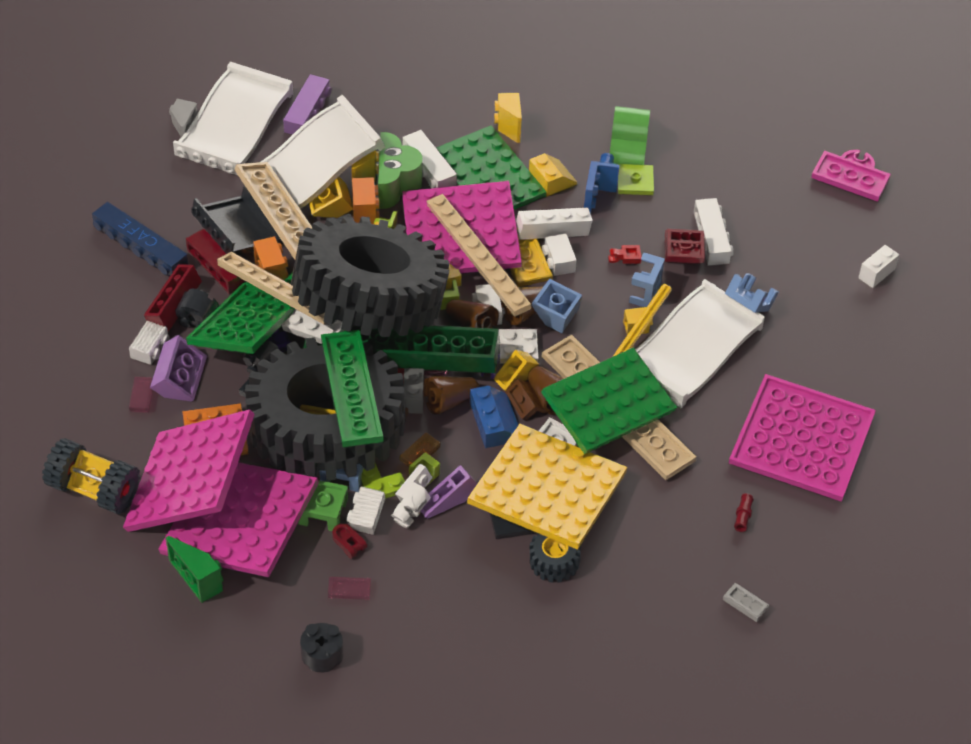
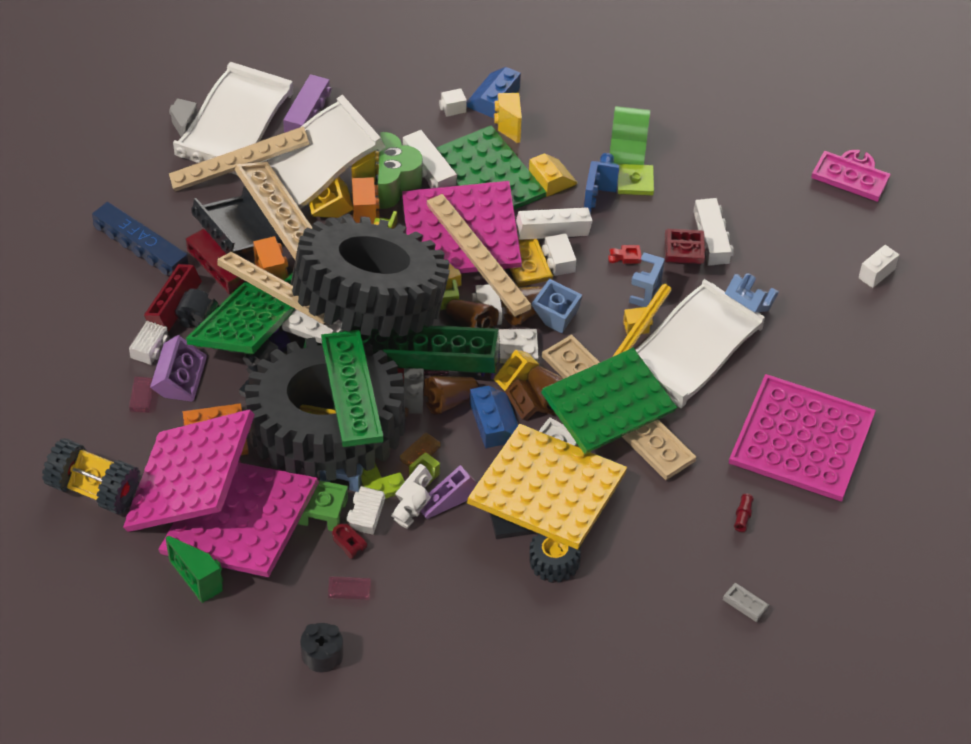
none -> tan plate [169,126,310,192]
none -> white brick [439,89,466,117]
none -> blue slope [466,67,521,118]

